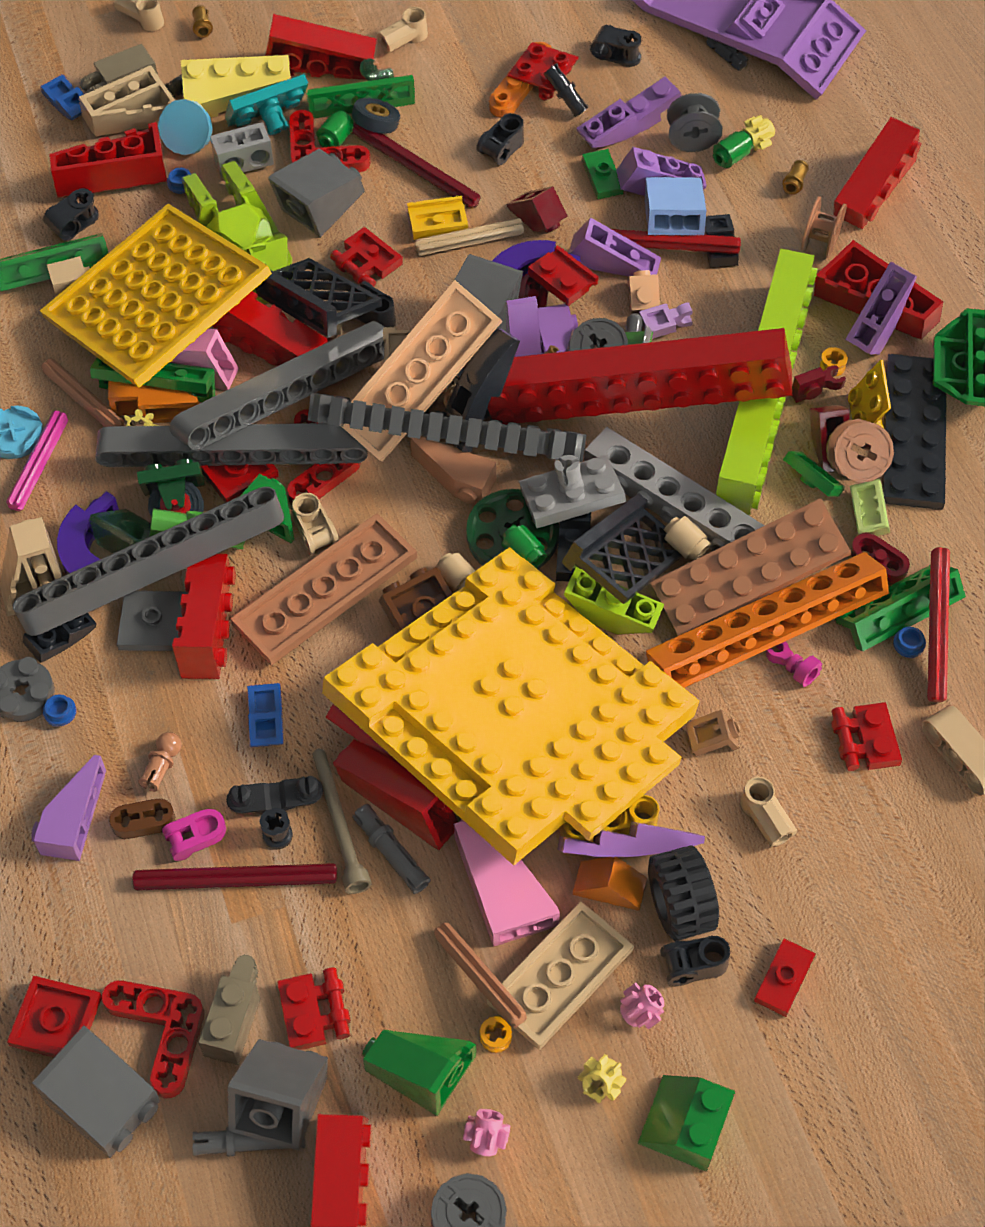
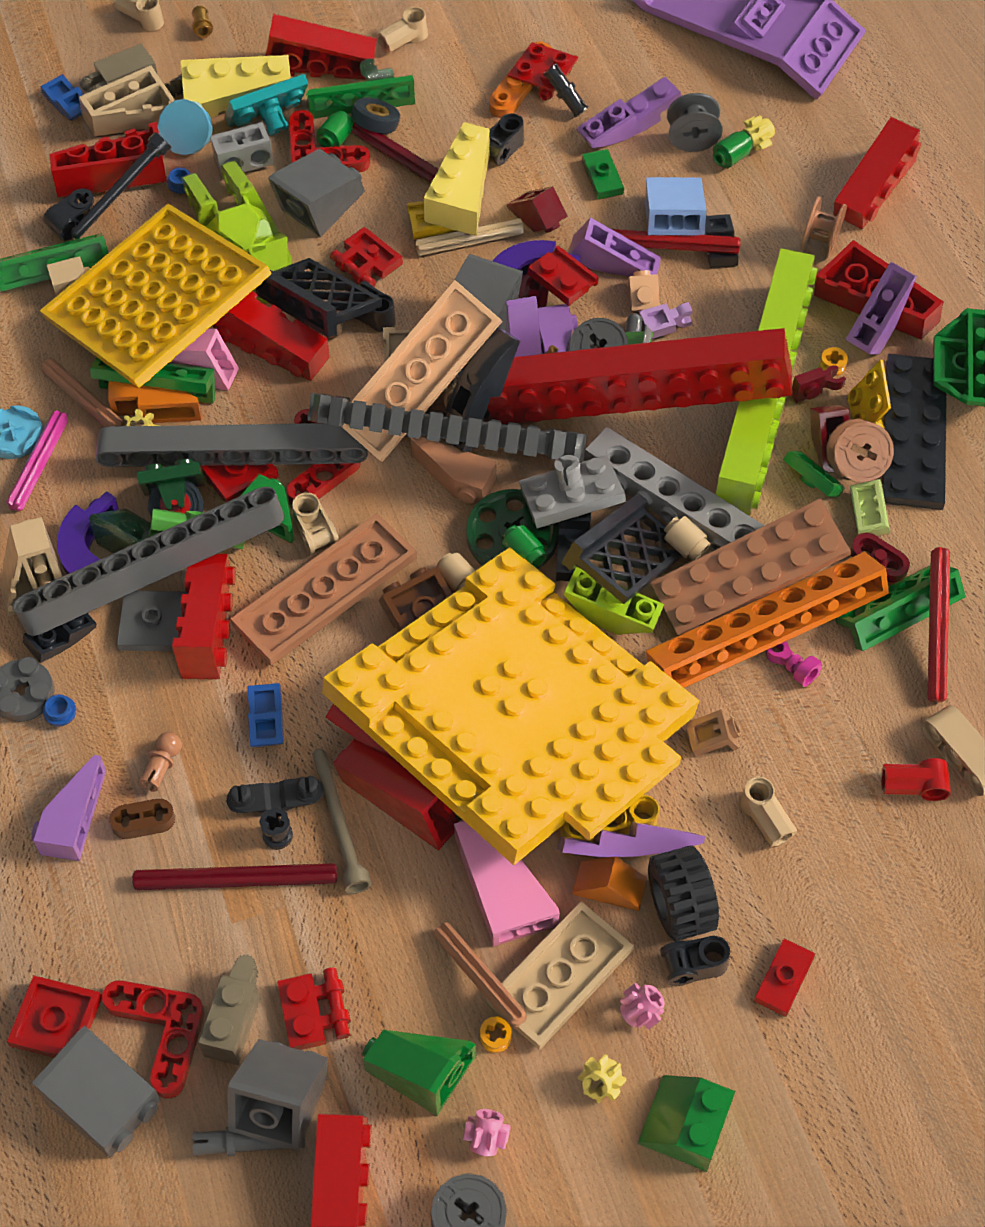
dark pink plate [162,809,226,861] -> none
dark grey beam [170,321,384,450] -> none
dark grey pin [352,804,431,894] -> none
black piece [590,25,642,67] -> none
medium lavender slope [616,147,707,196] -> none
black axle [706,37,748,71] -> none
pearl gold pin [782,160,809,195] -> none
red plate [831,702,902,771] -> none
blue plate [893,627,926,658] -> none
none -> black piece [71,132,171,239]
none -> light yellow wedge [424,122,489,236]
none -> red piece [881,758,951,801]

